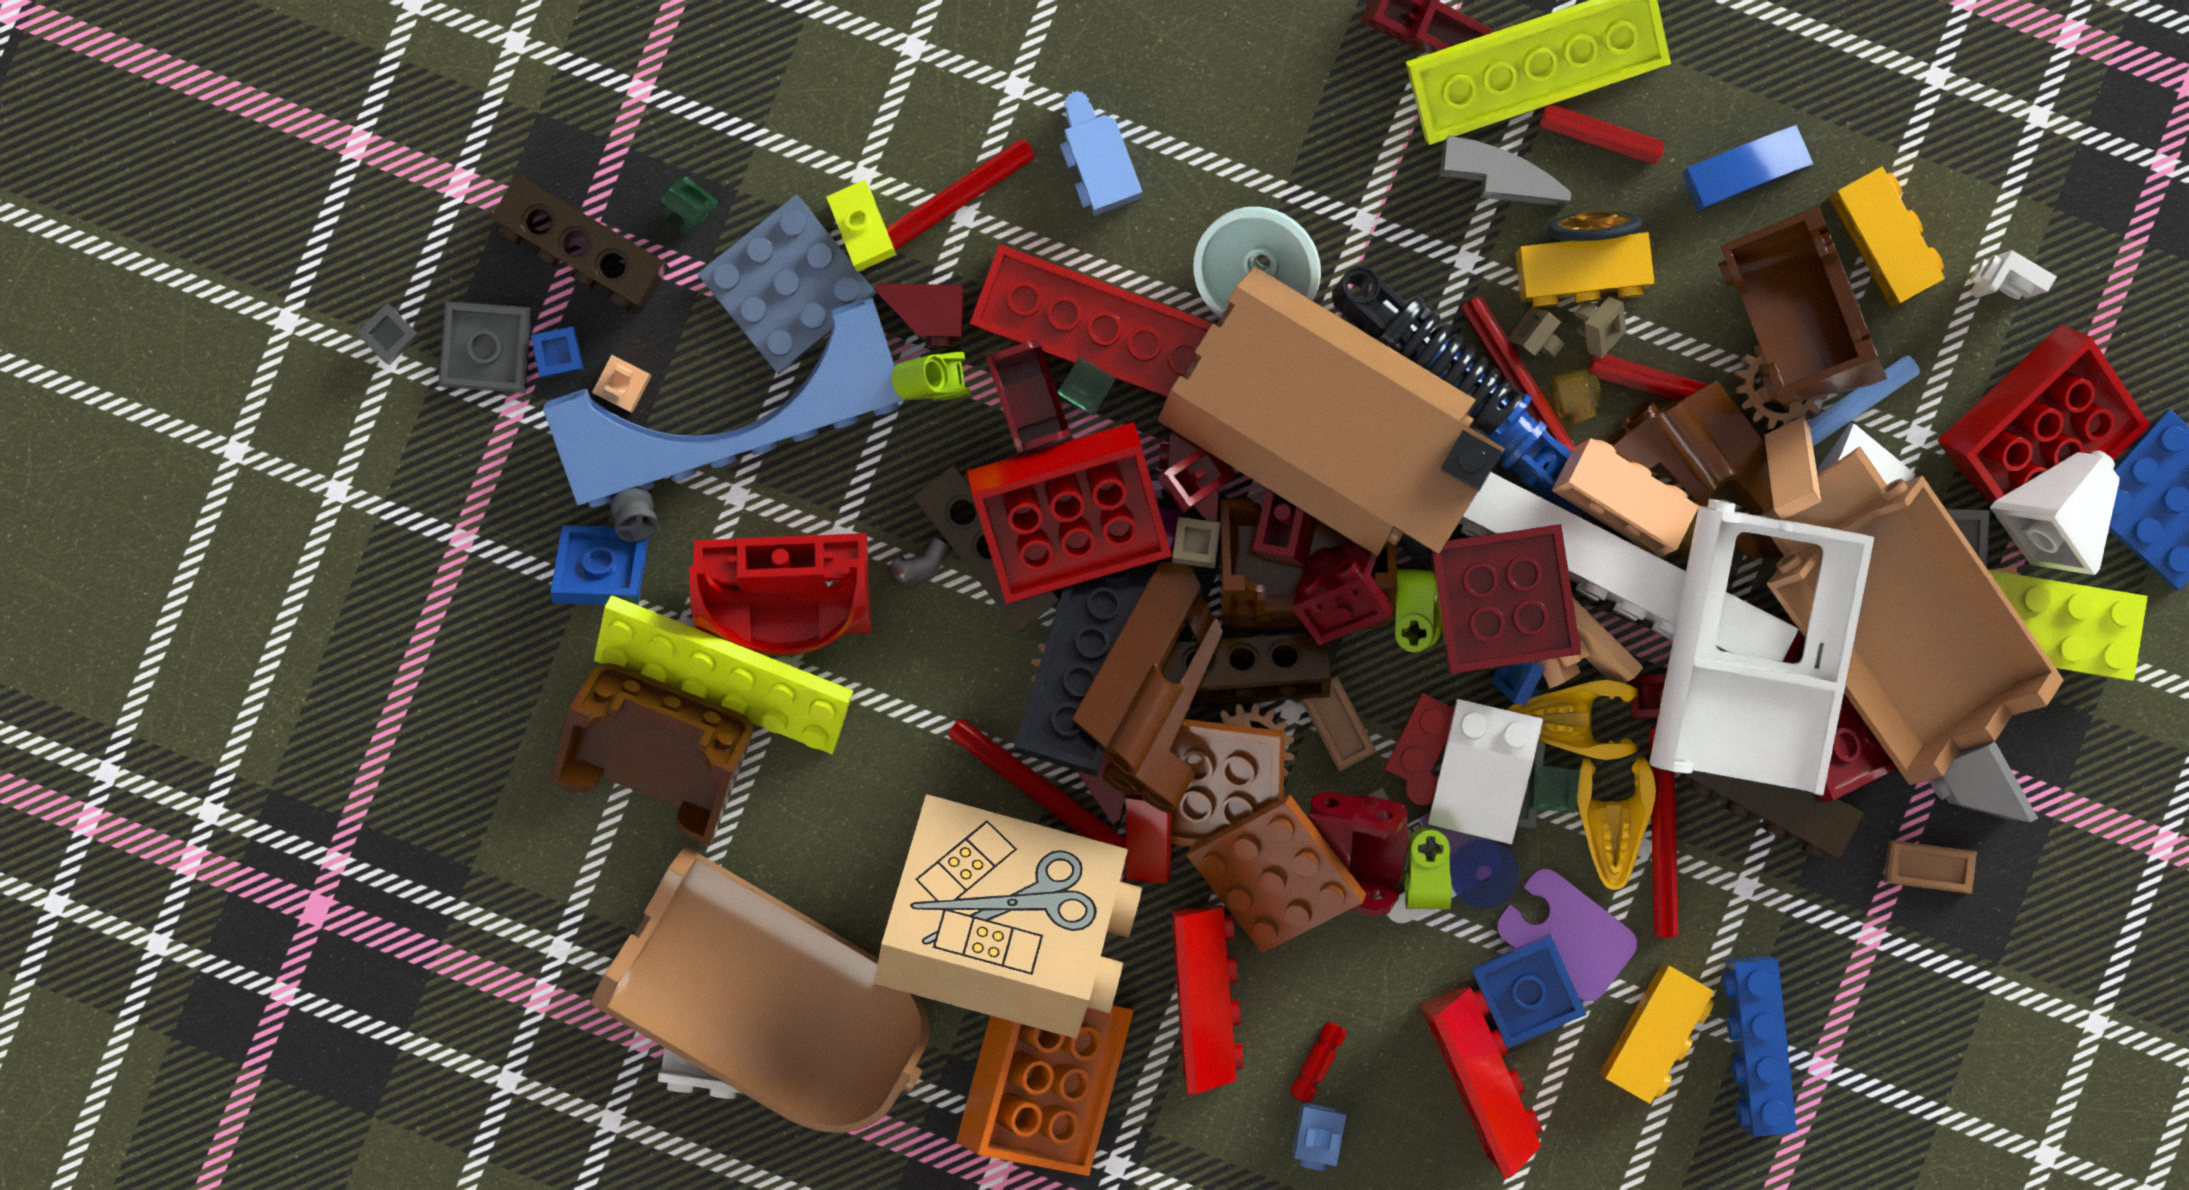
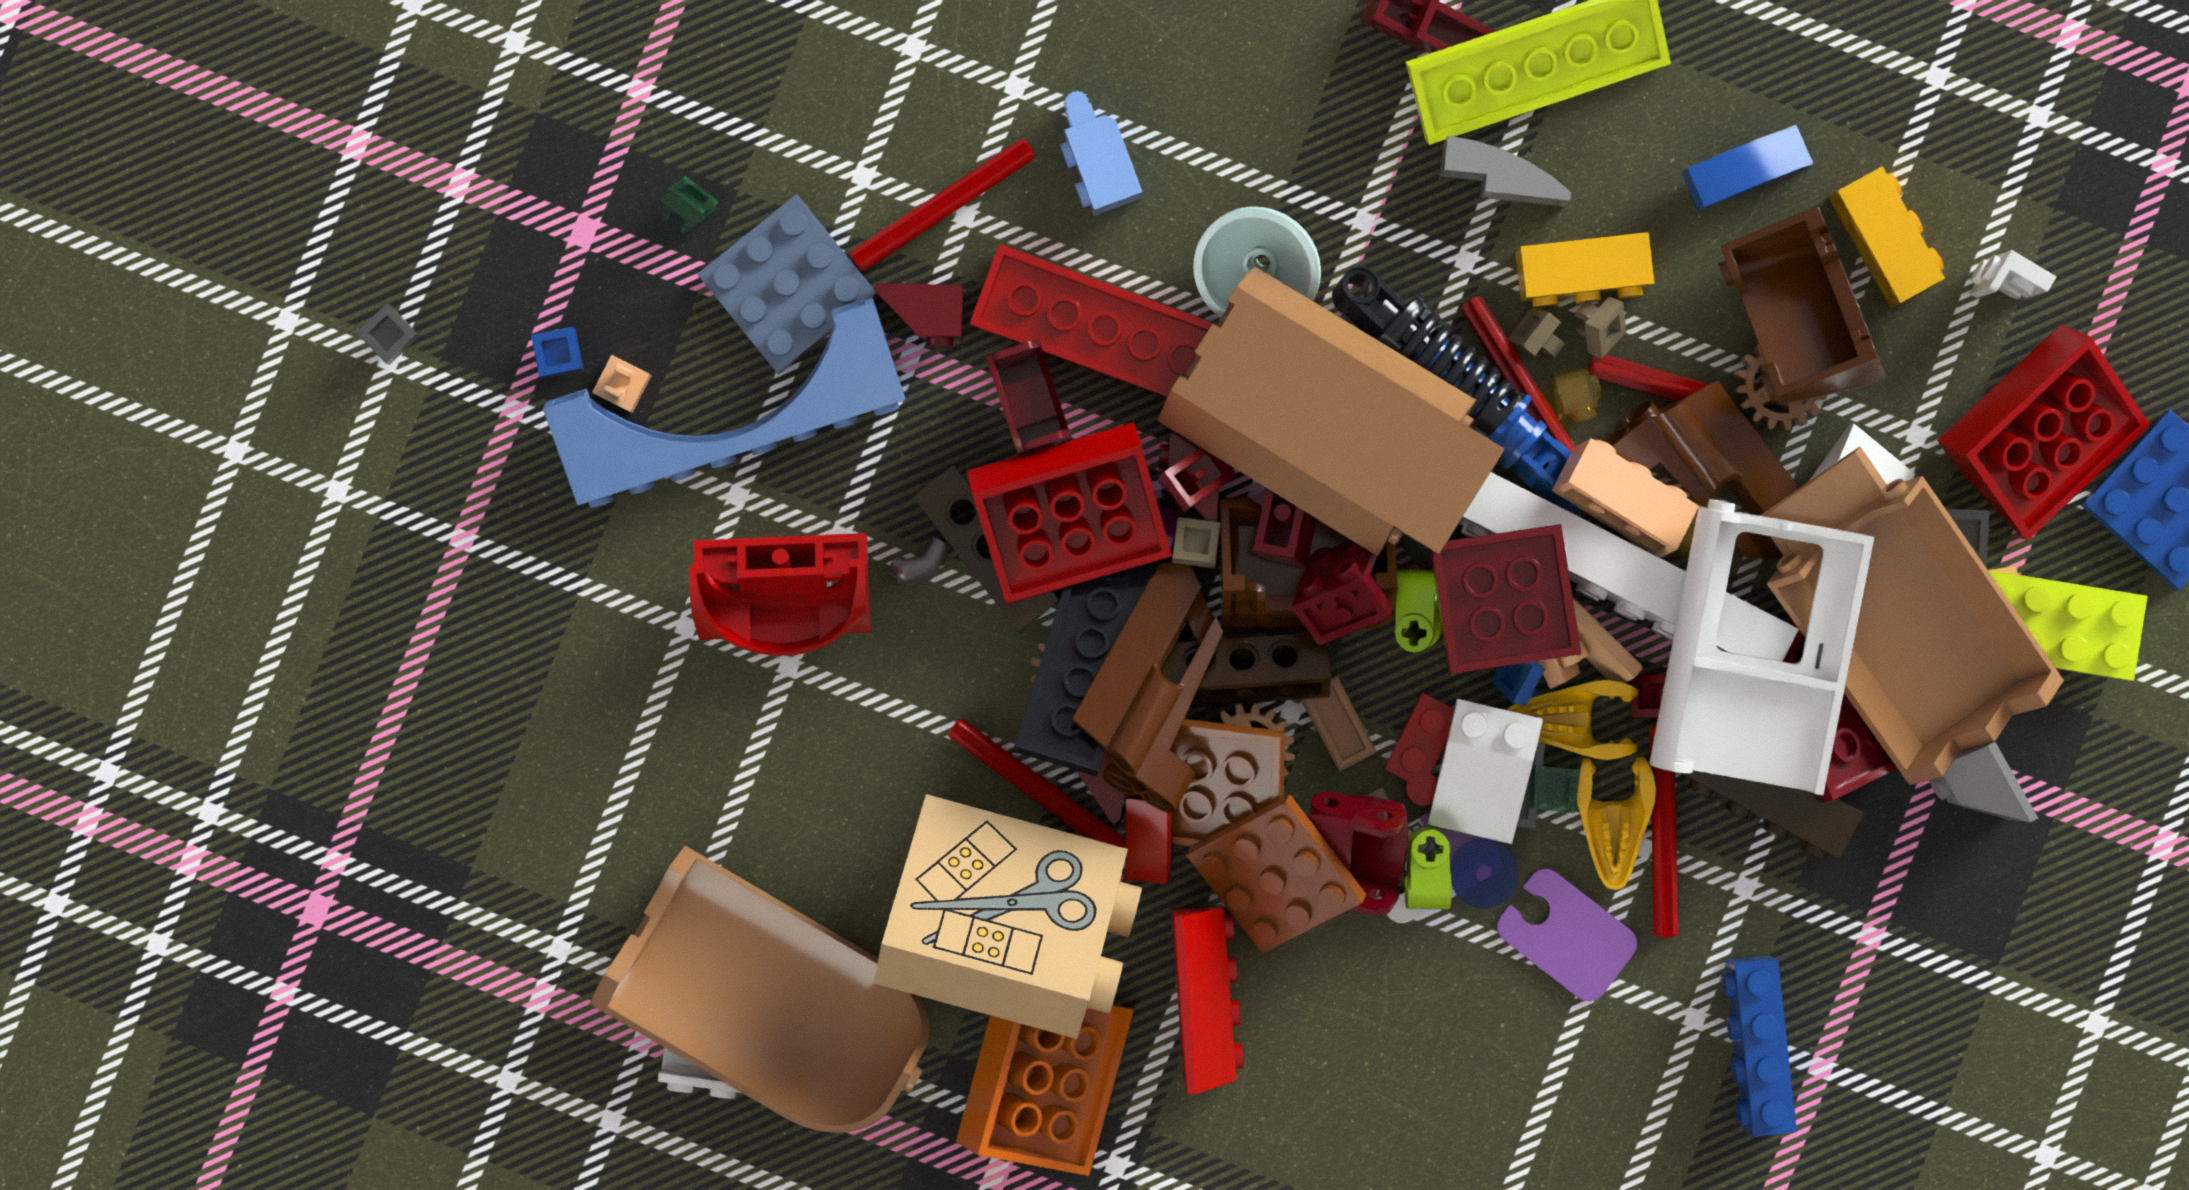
dark grey tile [438,301,533,394] -> none
dark brown brick [490,174,669,311] -> none
blue plate [550,525,649,606] -> none
reddish brown windscreen [550,663,754,846] -> none
neon yellow plate [594,595,853,754] -> none
dark grey wheel [610,488,658,542] -> none
neon yellow plate [827,180,896,272] -> none
lime piece [892,352,971,401] -> none
clear green tile [1057,355,1116,416] -> none
red axle [1290,1021,1347,1103] -> none
medium blue brick [1292,1102,1346,1171] -> none
red slope [1419,984,1543,1180] -> none
black plate [1441,430,1502,492] -> none
blue plate [1472,934,1587,1049] -> none
red axle [1540,104,1664,165] -> none
wheel [1547,211,1642,241] -> none
yellow brick [1599,962,1714,1104] -> none
light nougat tile [1764,416,1821,520] -> none
light blue axle [1807,355,1920,447] -> none
medium nougat tile [1883,840,1977,894] -> none
white slope [1990,450,2120,575] -> none

